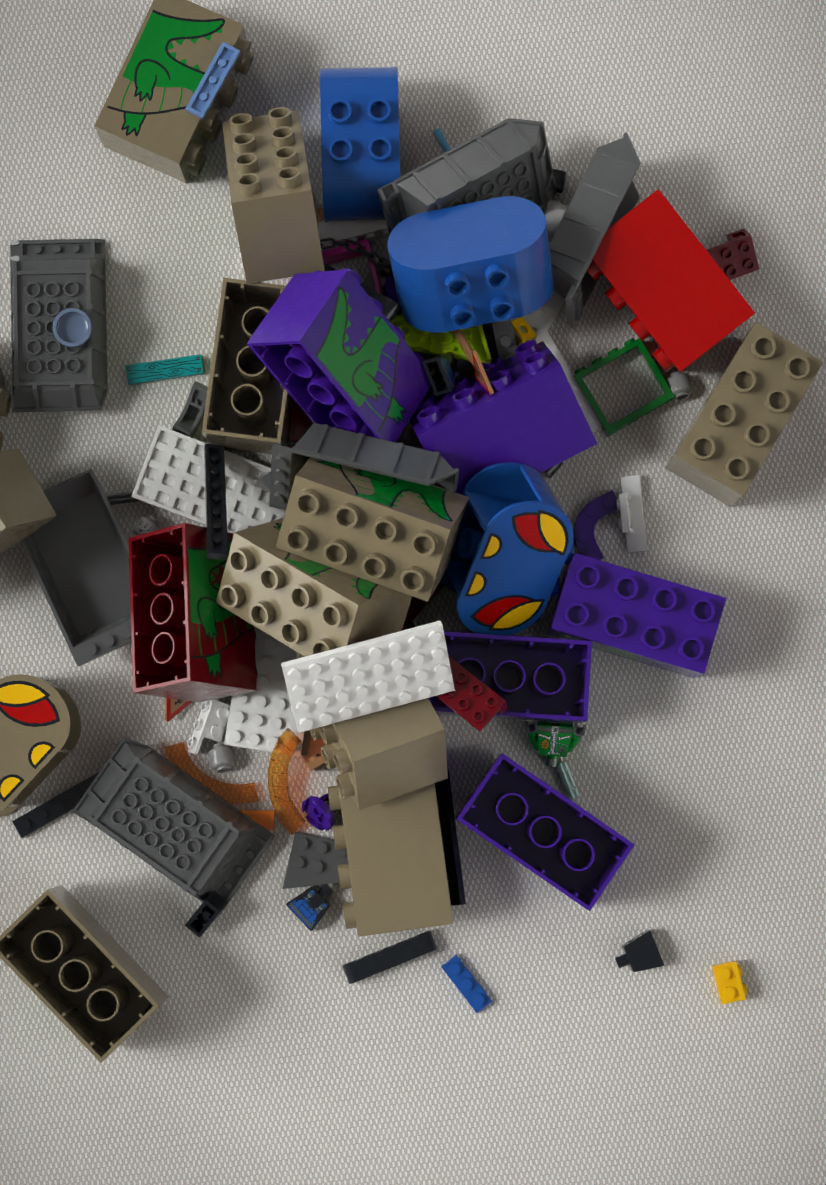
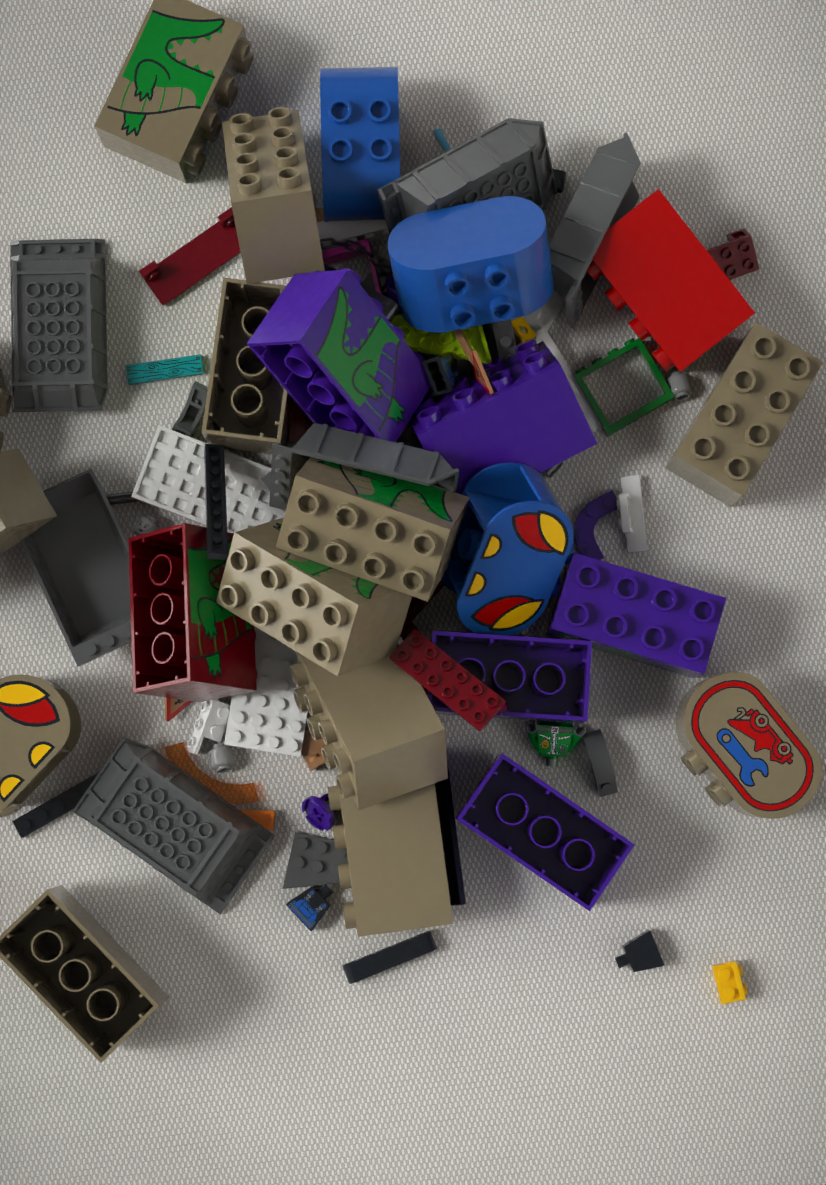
sand blue piece [53,308,92,348] -> none
medium blue plate [185,42,240,120] -> none
black brick [185,891,229,938] -> none
clear orange tile [268,728,306,835] -> none
white plate [281,620,455,733] -> none
blue plate [441,954,492,1013] -> none
white brick [544,200,567,244] -> none
light aqua axle [556,762,579,799] -> none
none -> dark red bracket [139,207,241,306]
none -> dark grey arch [582,729,618,797]
none -> dark tan brick [675,672,822,819]

